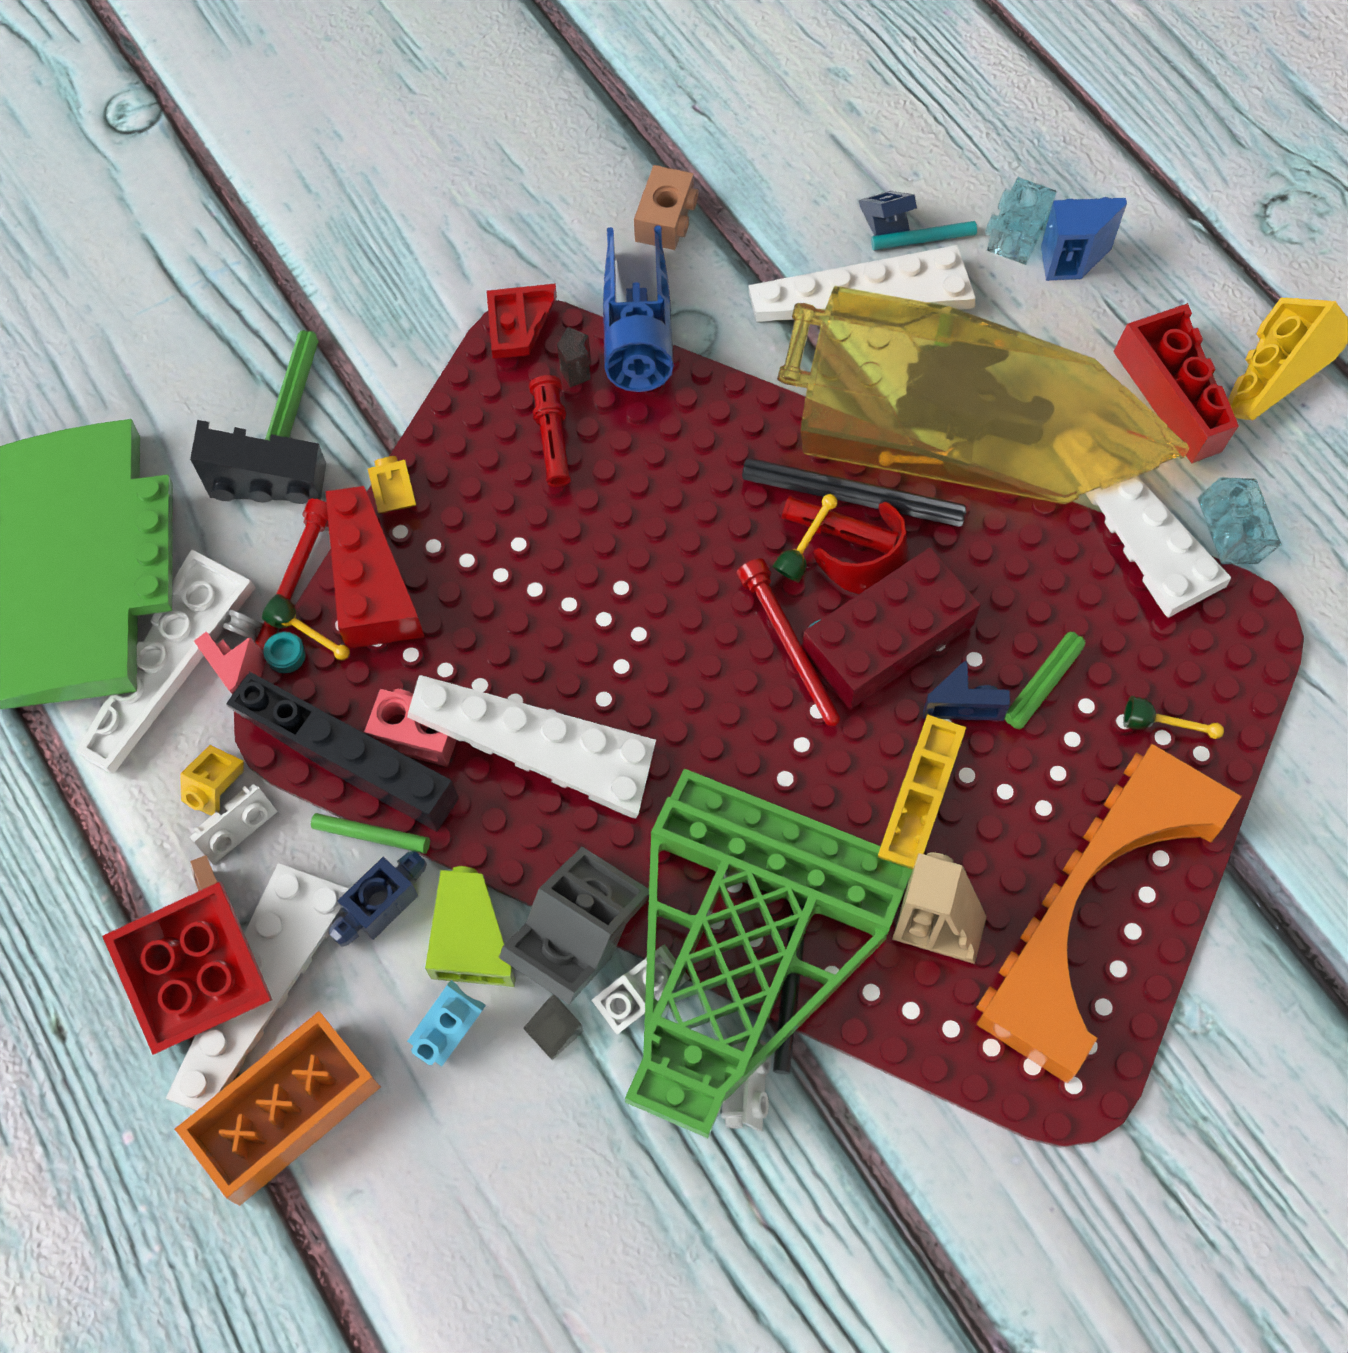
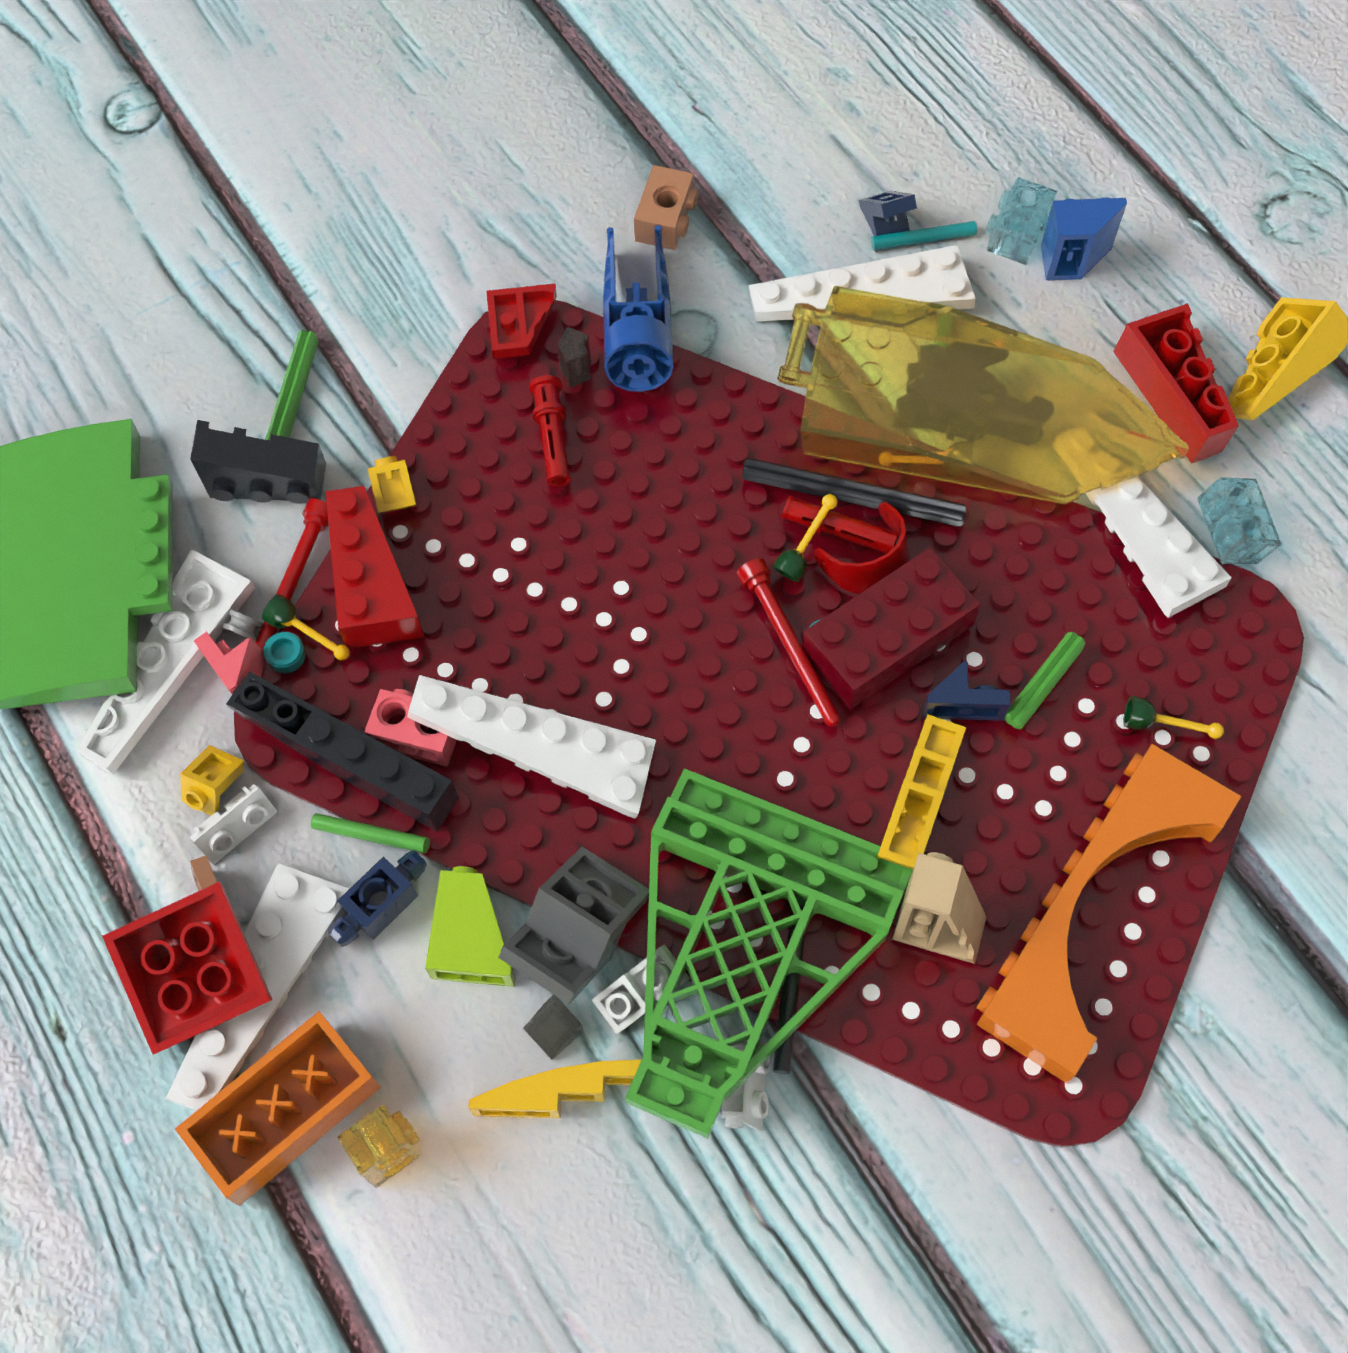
medium azure hips [407,980,486,1067] -> none
none -> clear yellow brick [337,1104,421,1188]
none -> yellow slope [468,1059,642,1119]

